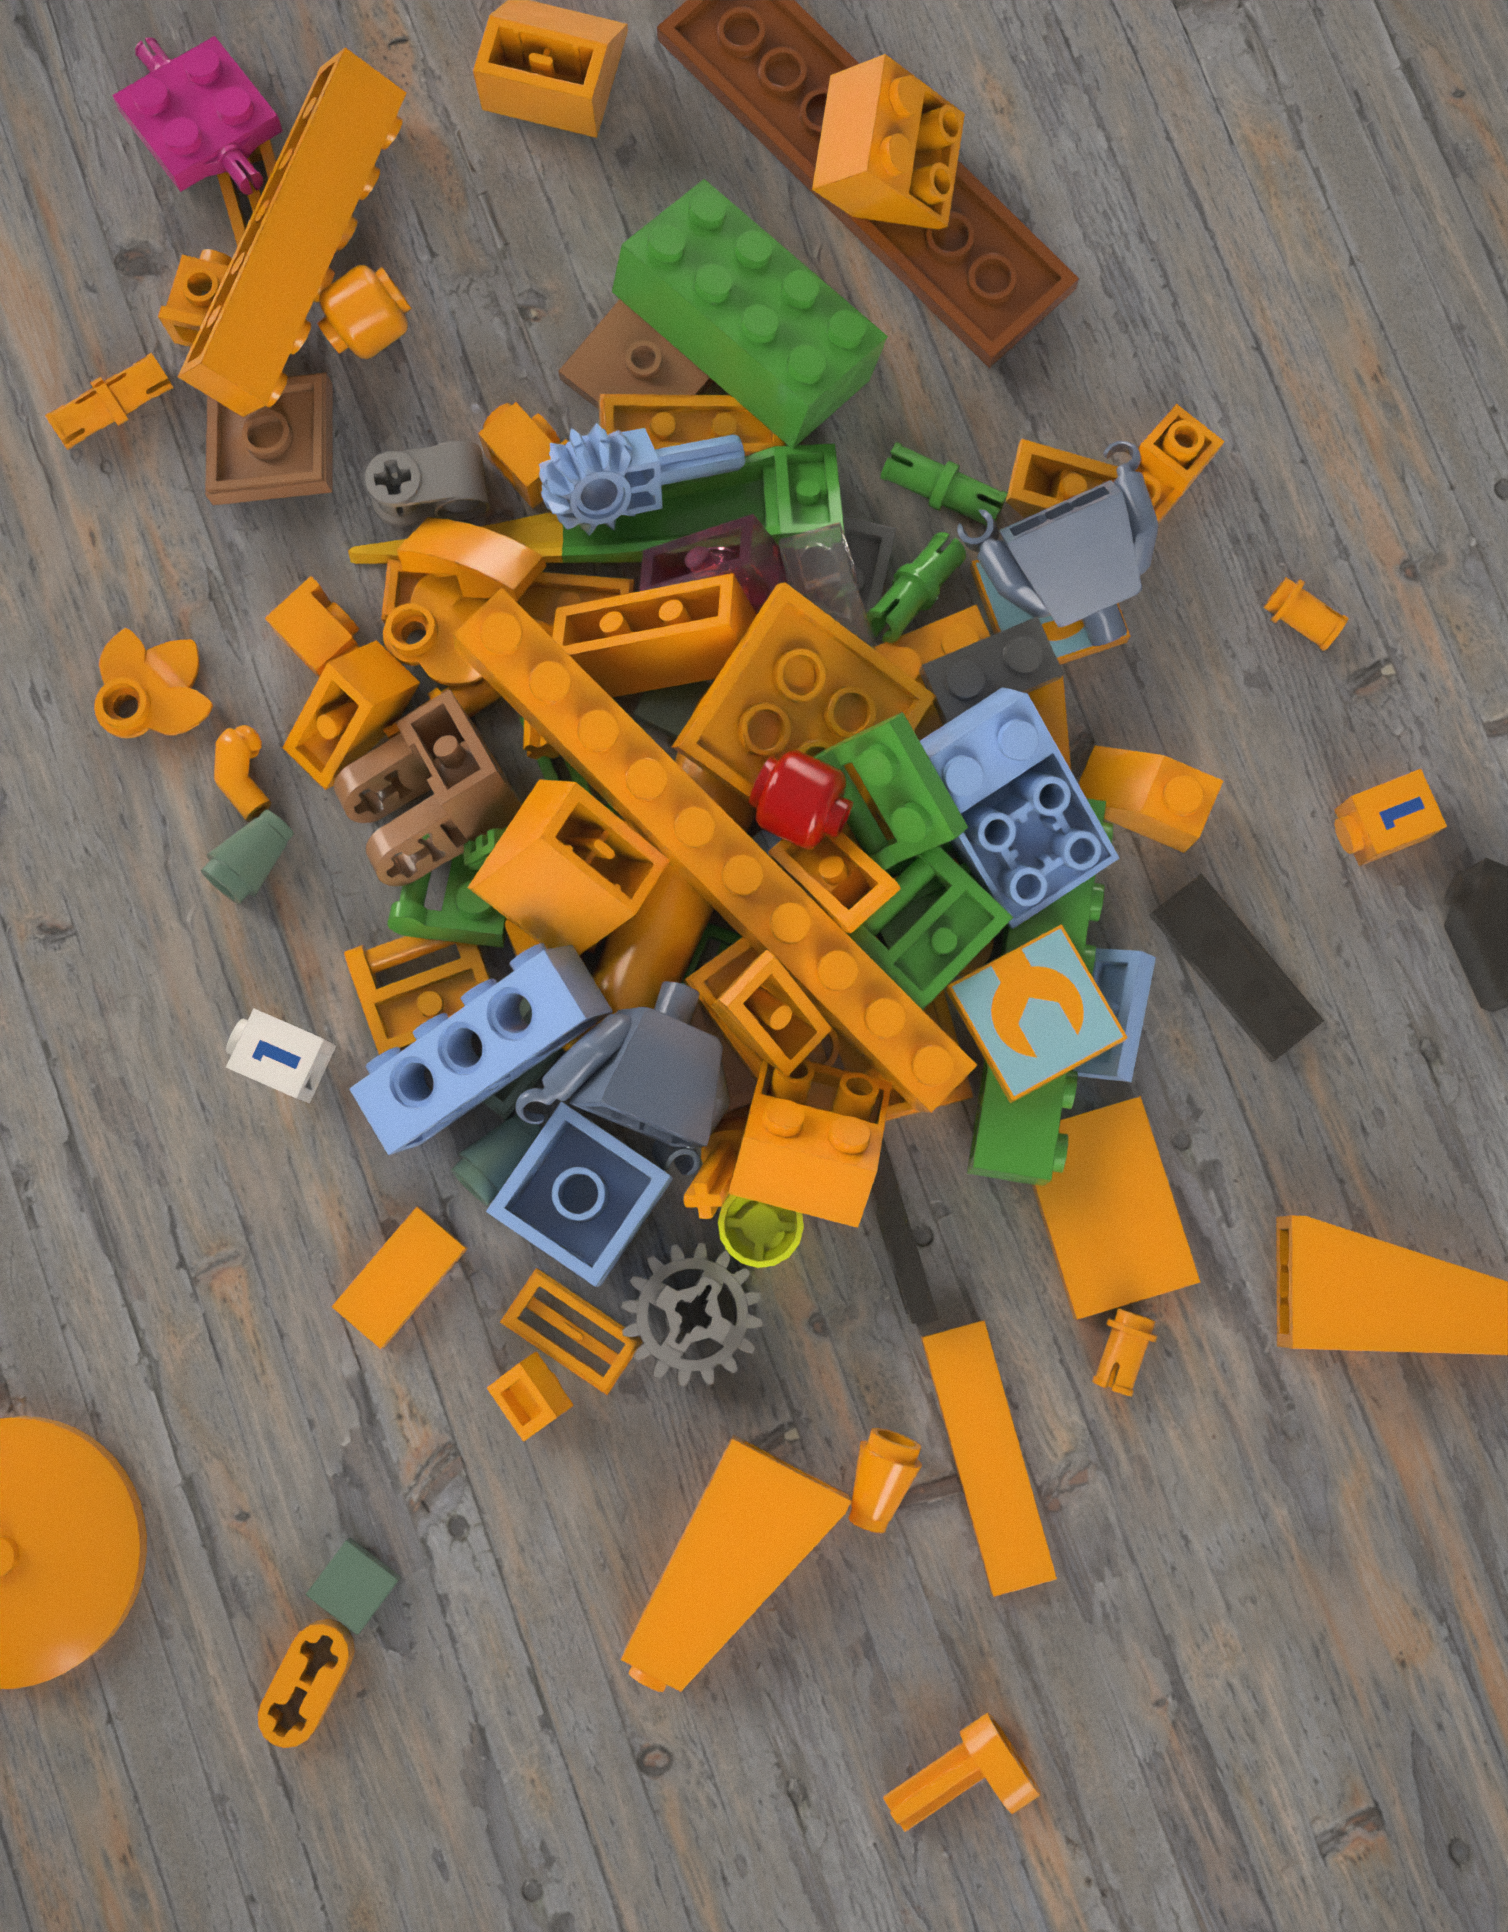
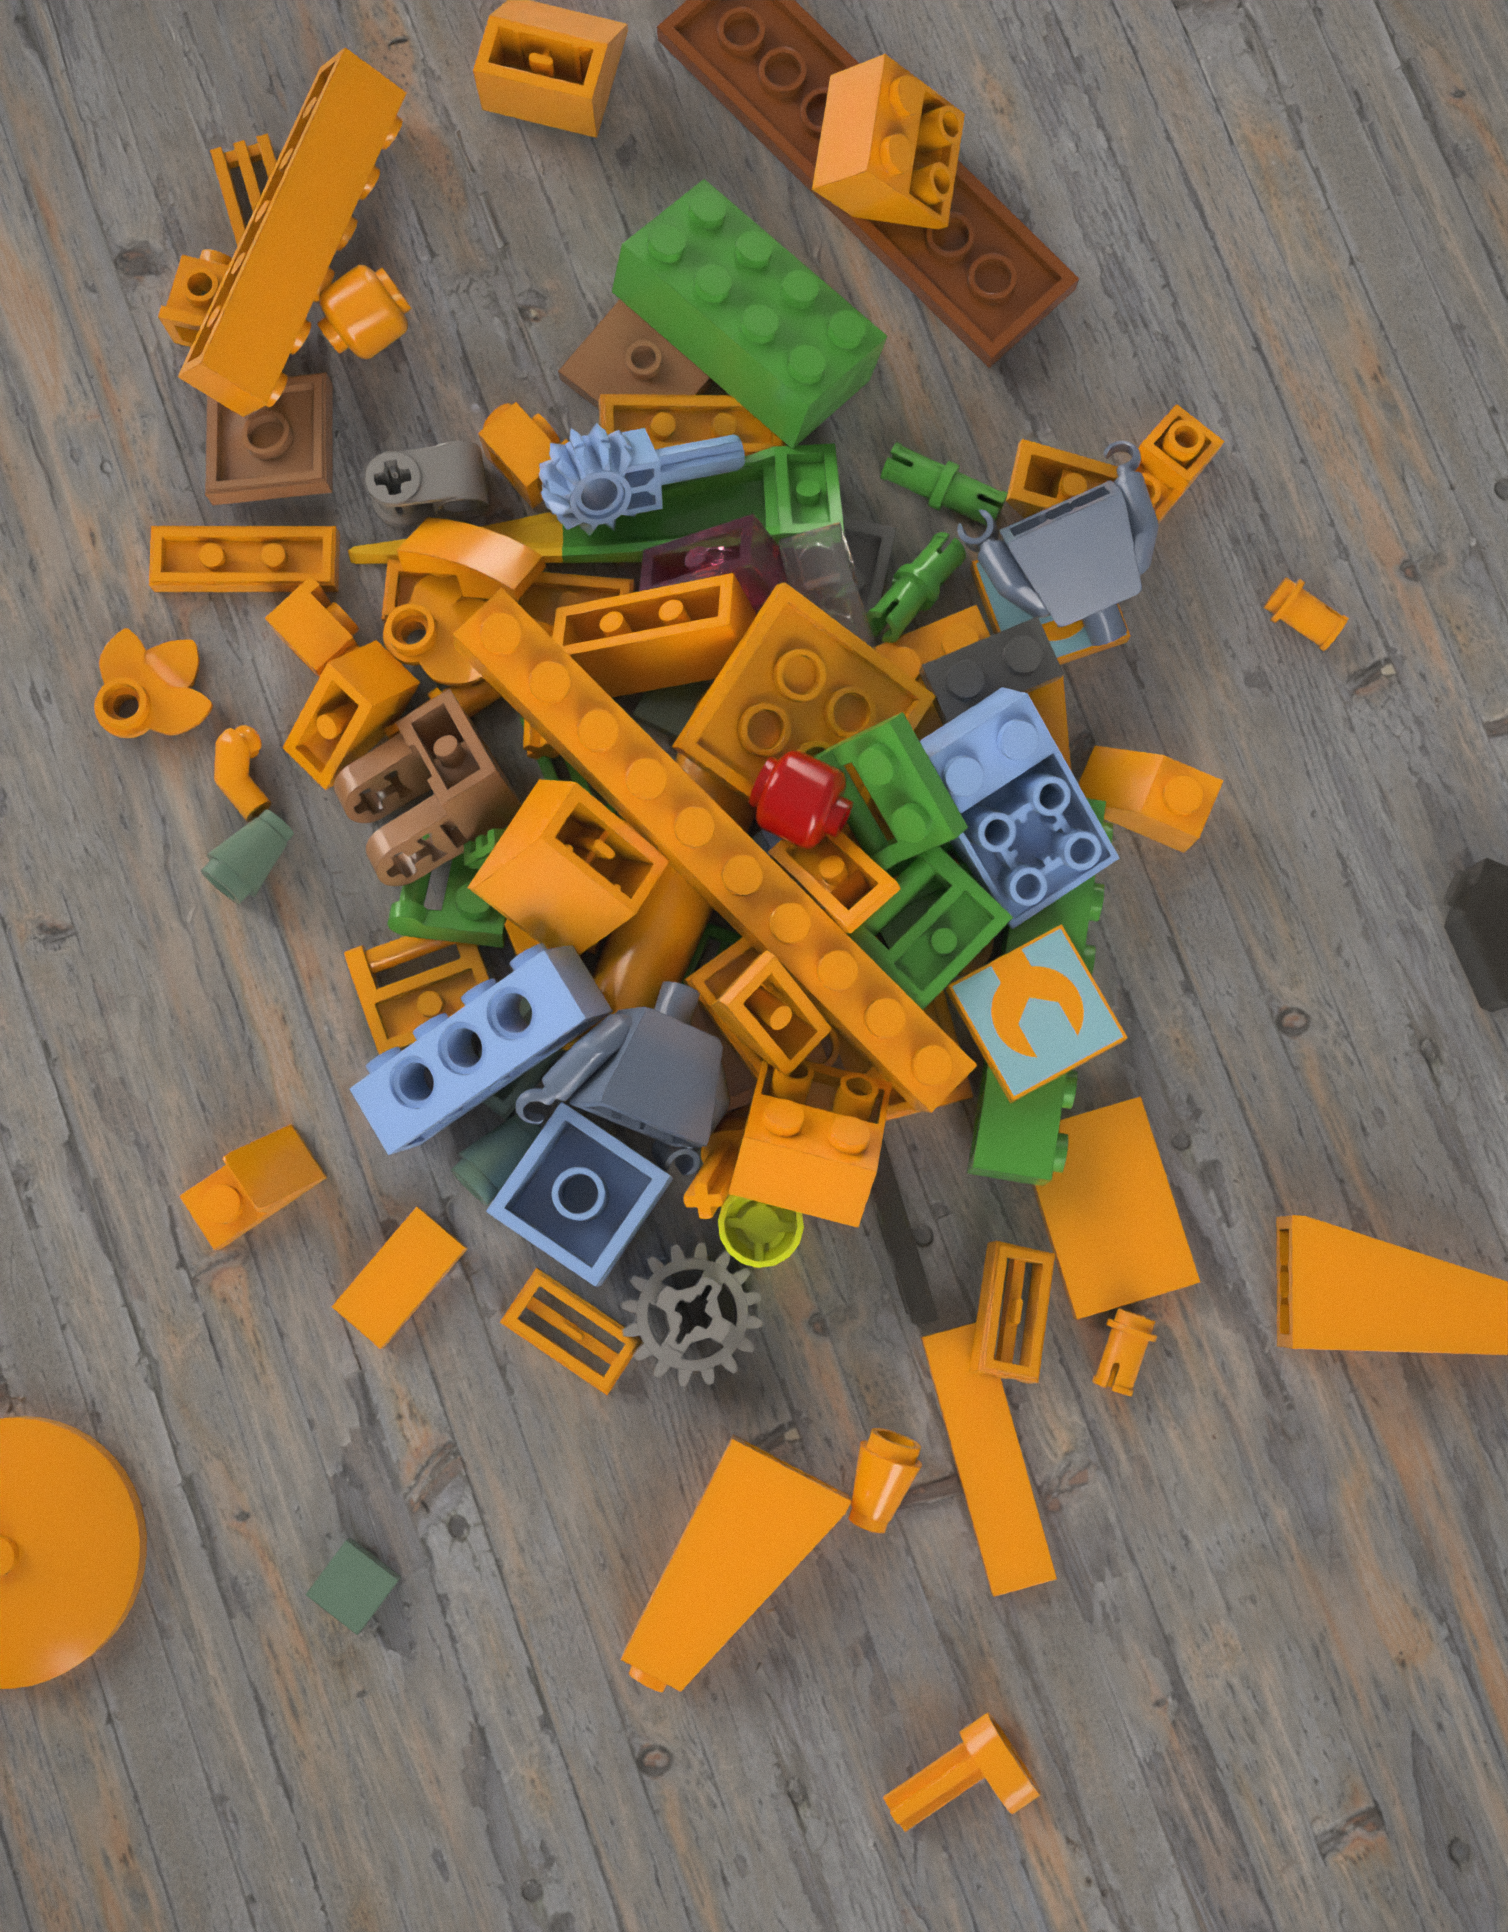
light orange pin [45,353,173,450] -> none
dark pink plate [112,36,283,195] -> none
white brick [226,1008,336,1103] -> none
light orange beam [257,1619,355,1748] -> none
light orange plate [487,1351,574,1442] -> none
light blue plate [1073,948,1156,1082] -> none
clear smoke tile [1149,873,1324,1062] -> none
light orange brick [1334,769,1447,866] -> none
none -> light orange tile [149,526,340,592]
none -> light orange slope [179,1124,328,1250]
none -> light orange tile [969,1240,1055,1384]

